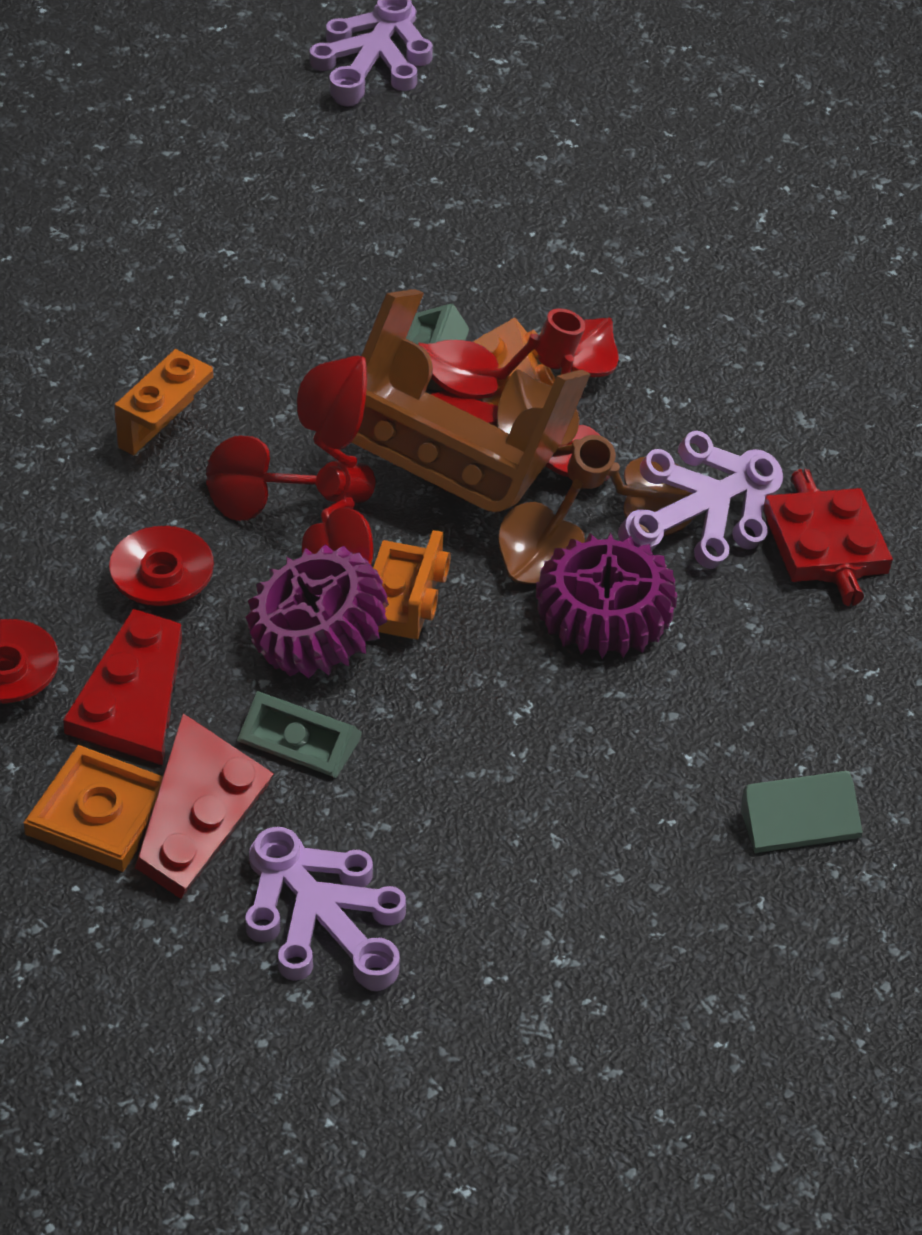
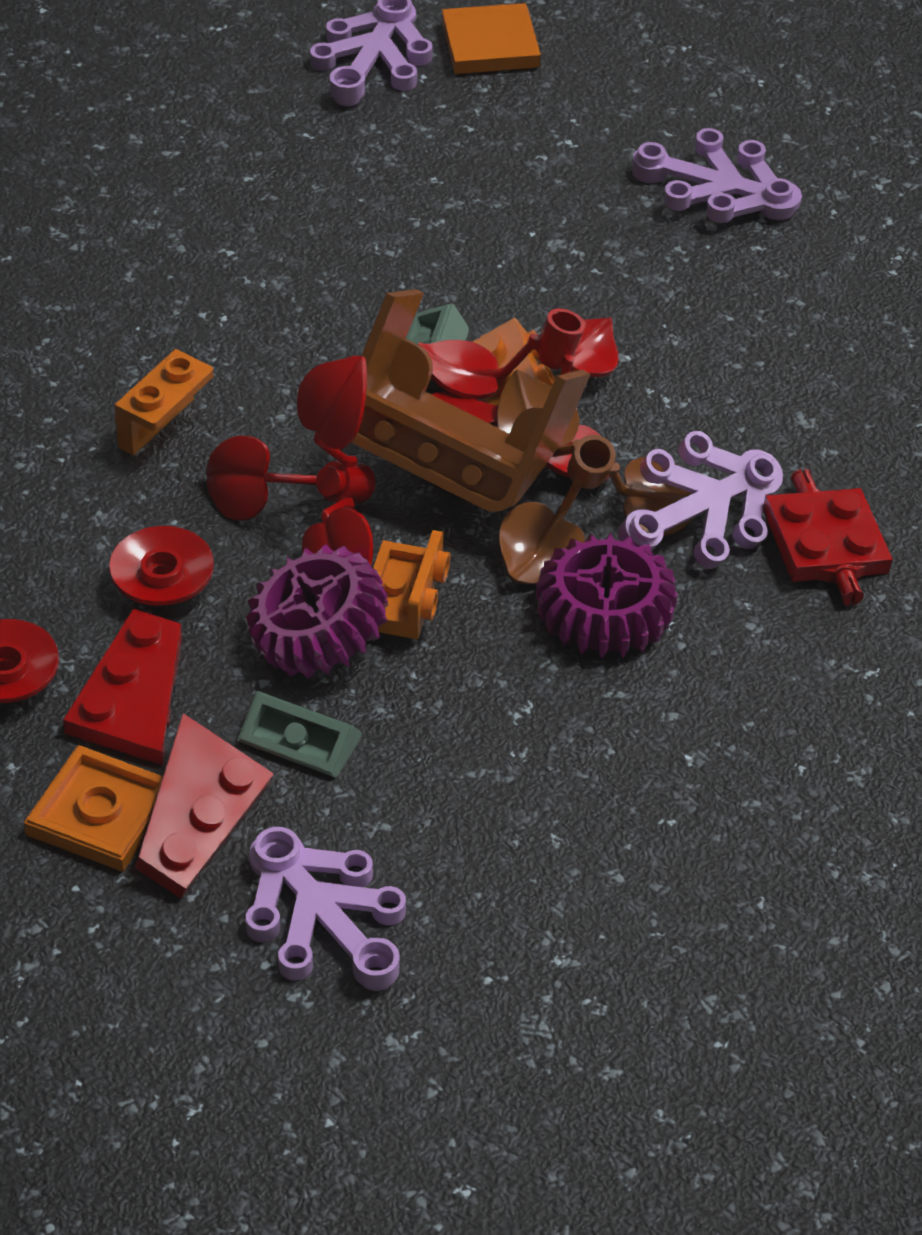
sand green slope [741,771,863,853] -> none
none -> orange tile [442,3,541,74]
none -> lavender plant [632,128,802,223]

